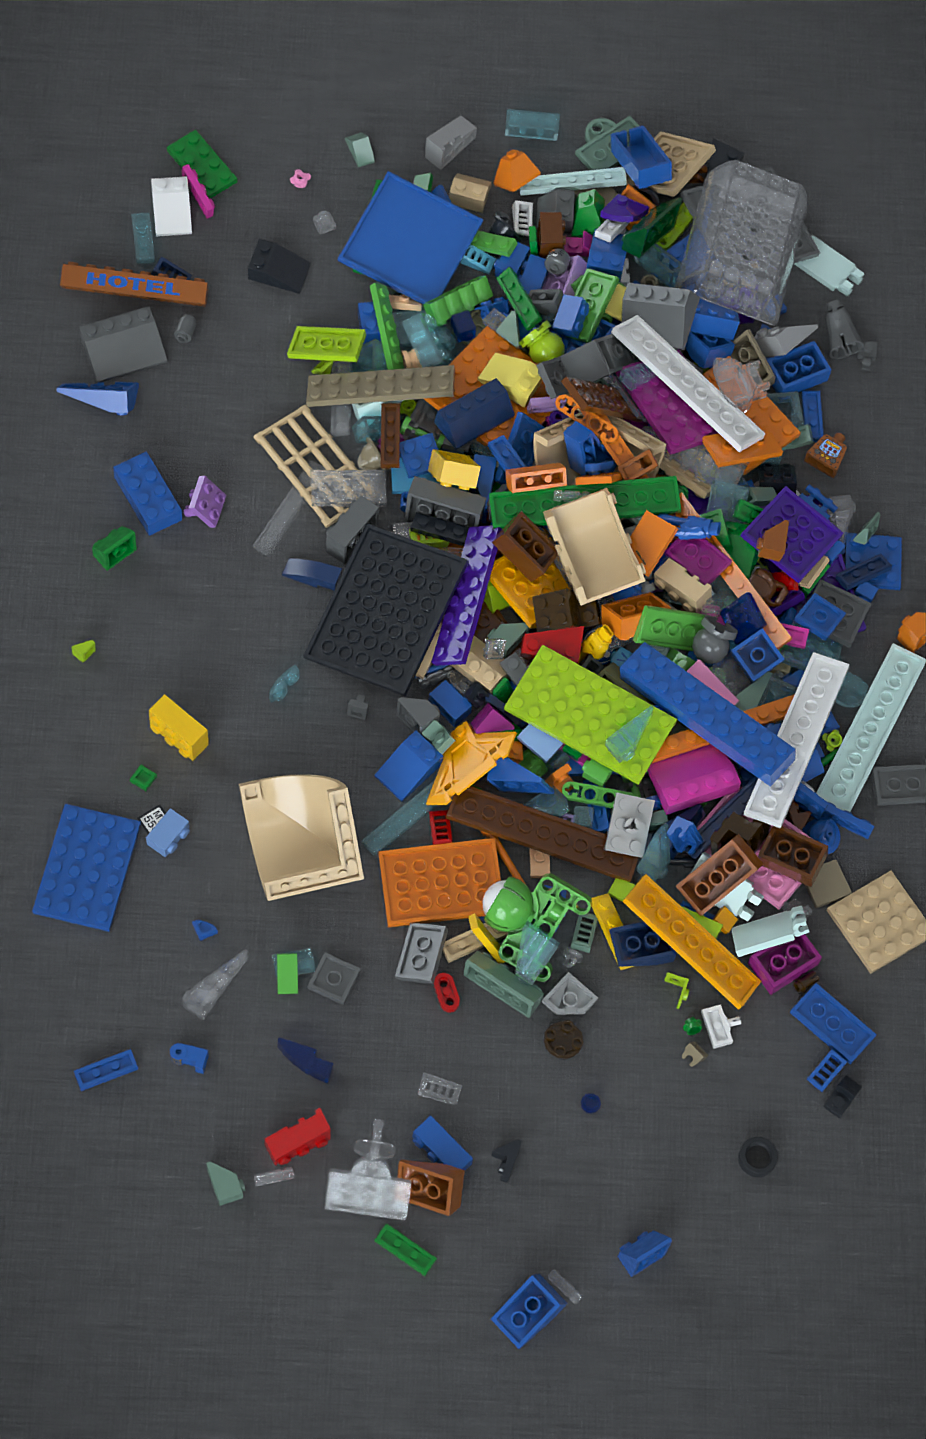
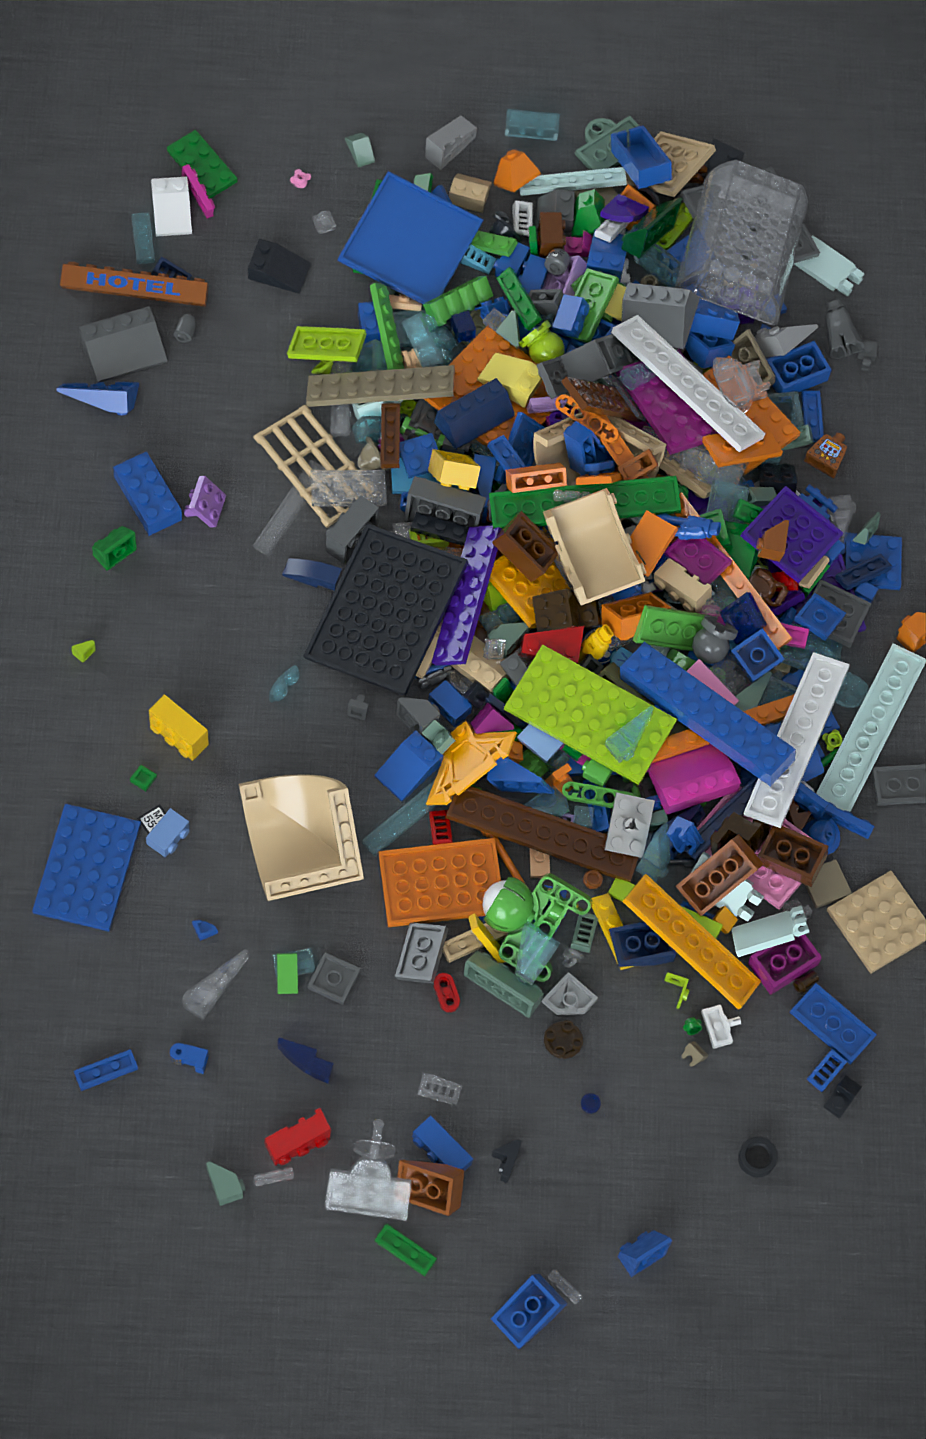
none -> clear light blue slope [479,603,521,634]
none -> dark orange plate [583,870,603,889]

